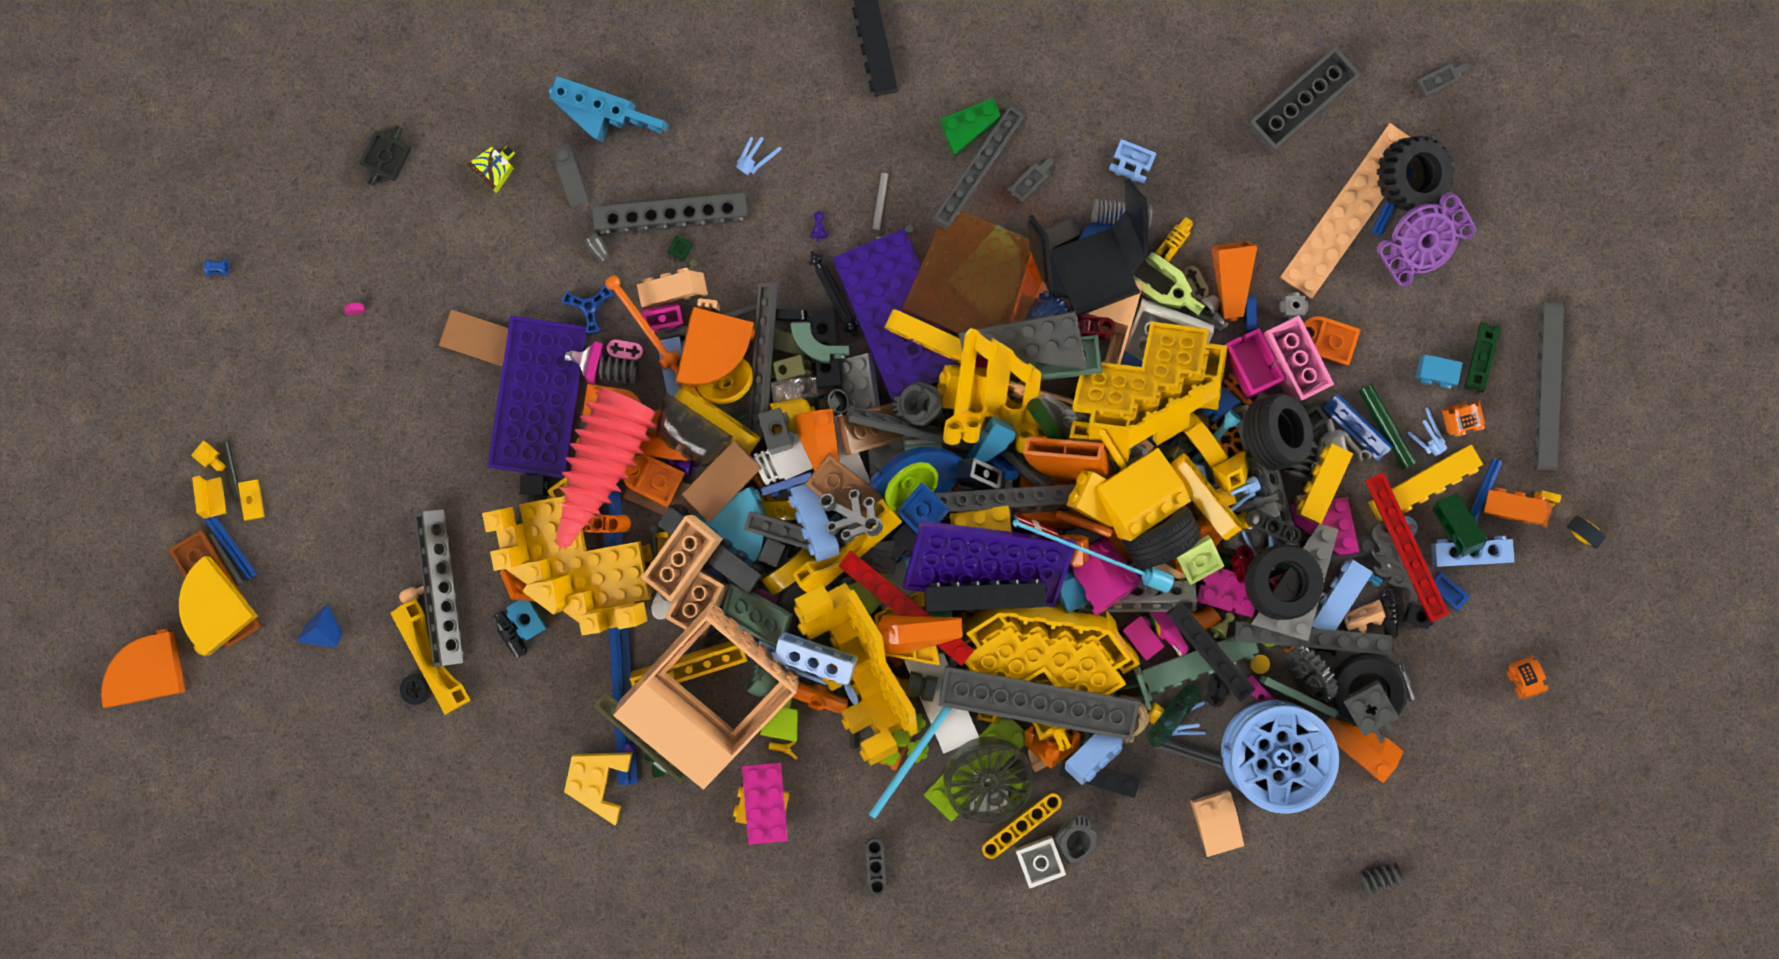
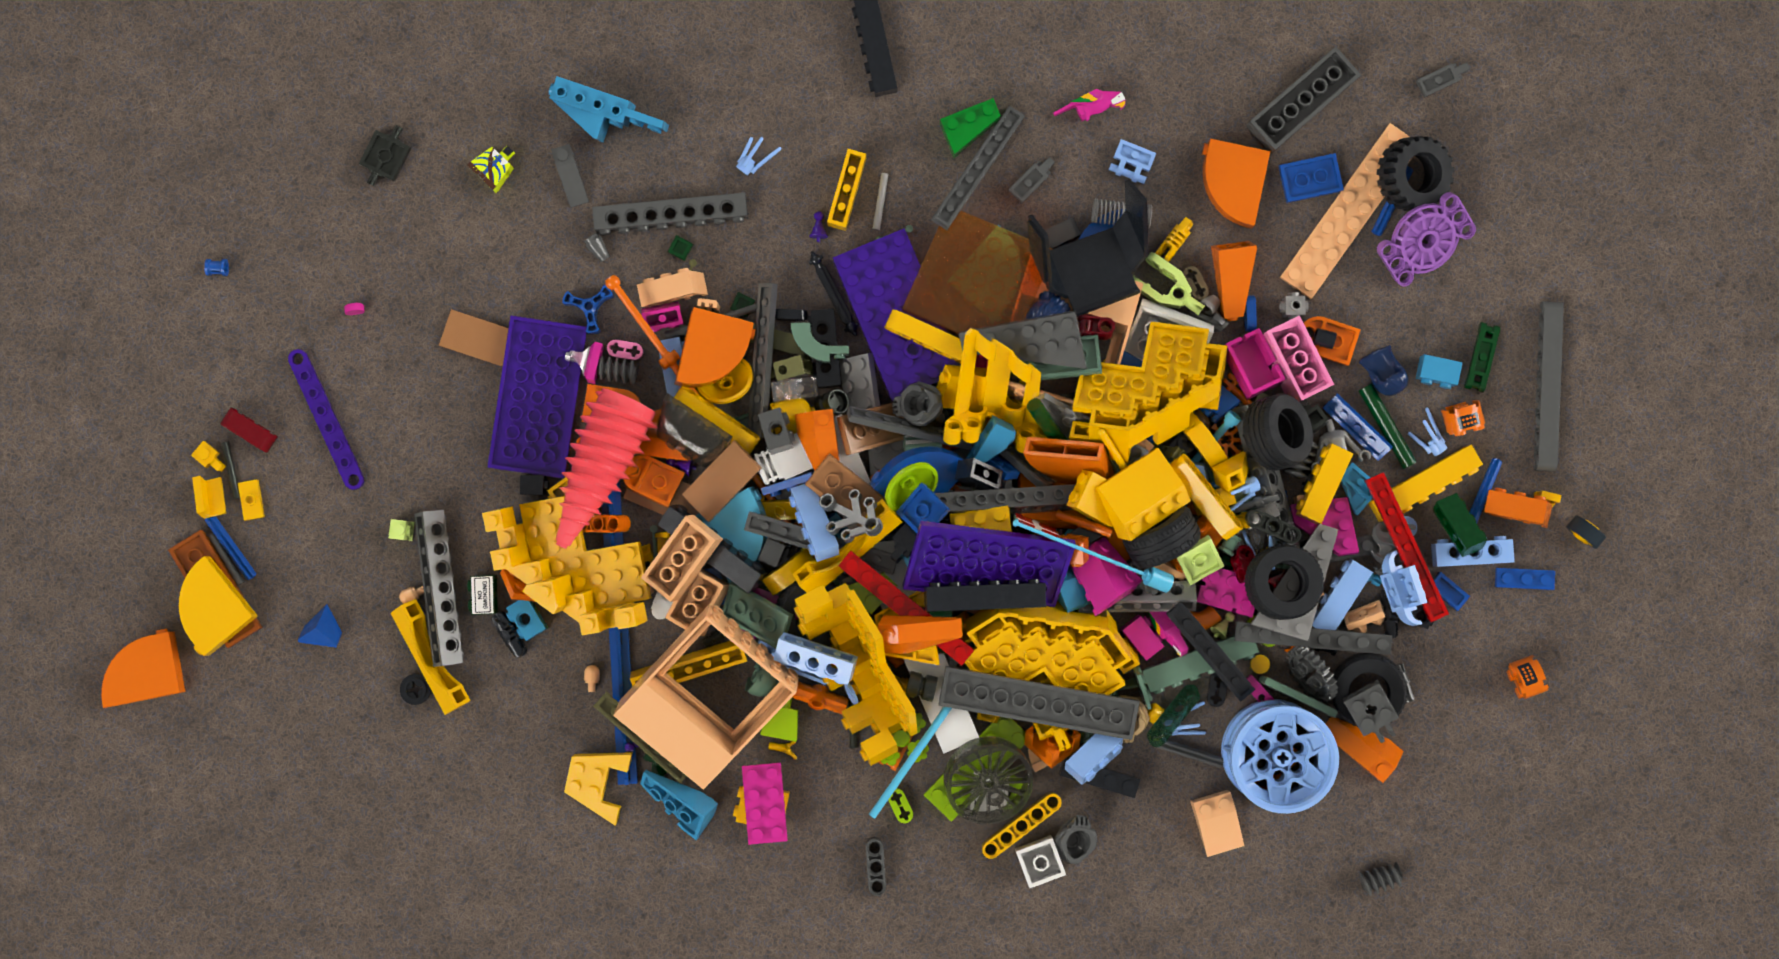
none -> dark red beam [220,407,278,453]
none -> dark purple plate [288,349,364,490]
none -> yellowish green brick [388,519,415,541]
none -> brick [467,575,498,615]
none -> light nougat cylinder [584,665,600,692]
none -> dark azure wedge [640,770,718,840]
none -> dark green tile [730,292,755,318]
none -> yellow brick [827,149,867,231]
none -> lime beam [888,788,913,823]
none -> dark pink animal [1053,89,1125,122]
none -> orange brick [1202,138,1270,229]
none -> sand green bush [1217,535,1242,557]
none -> blue plate [1278,153,1344,203]
none -> black beam [1313,328,1337,350]
none -> dark azure wing [1341,462,1372,516]
none -> dark blue piece [1359,345,1408,396]
none -> light blue plate [1380,550,1427,626]
none -> blue plate [1495,568,1555,590]

